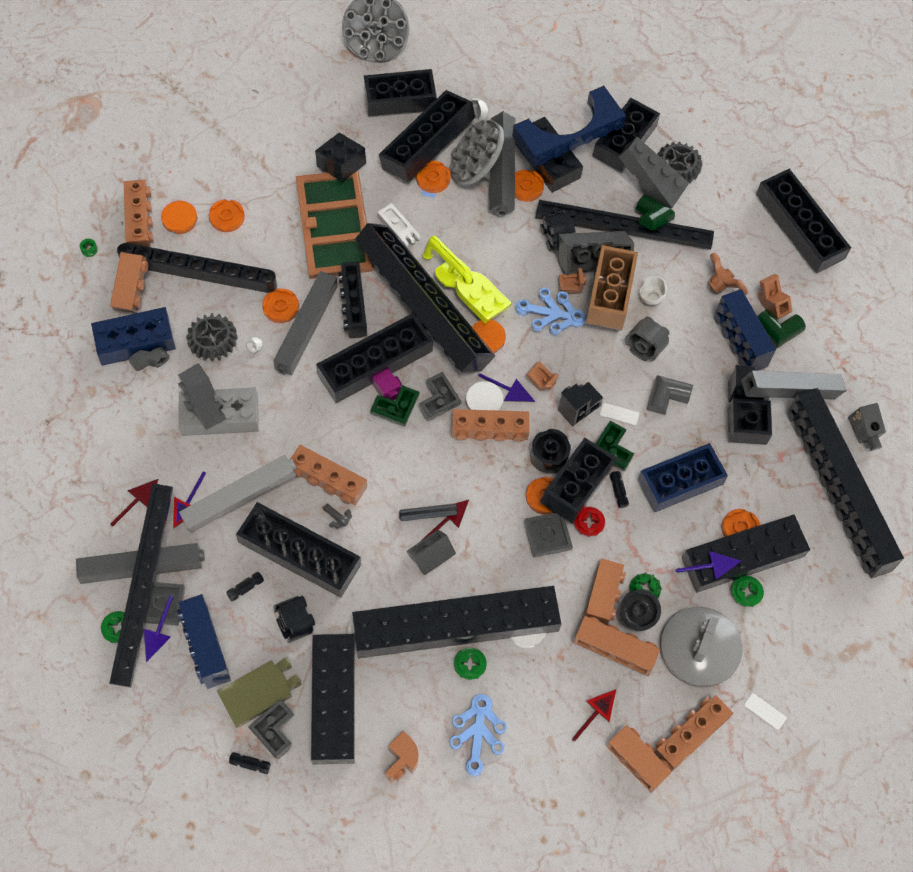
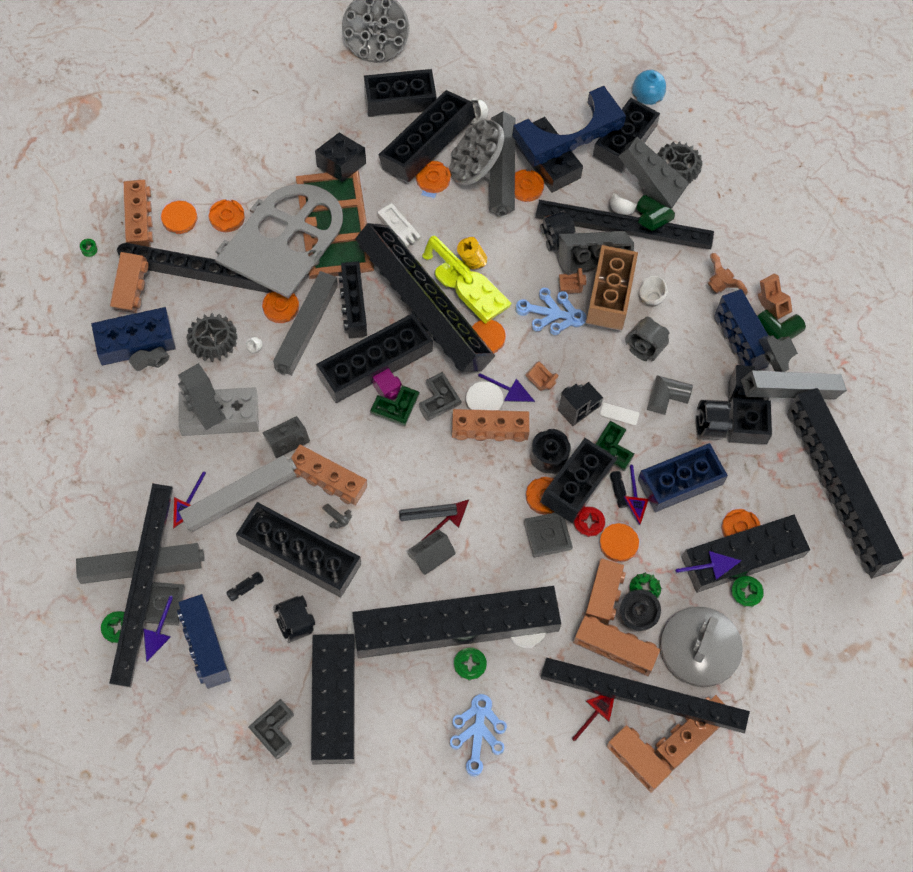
dark red piece [110,479,159,526] -> none
olive tile [217,657,302,728] -> none
black axle [229,752,271,774] -> none
nougat brick [385,731,419,783] -> none
white sticker [745,693,787,730] -> none
black brick [756,168,852,273] -> none
dark grey torso [848,403,886,451] -> none
none -> light grey door [215,184,343,298]
none -> dark grey bracket [262,416,310,458]
none -> yellow piece [457,237,487,269]
none -> black plate [541,658,750,734]
none -> orange tile [600,523,639,562]
none -> white hair [610,193,637,215]
none -> piece [624,464,649,525]
none -> dark azure cylinder [632,70,666,105]
none -> black brick [695,400,733,439]
none -> dark grey brick [759,335,798,372]

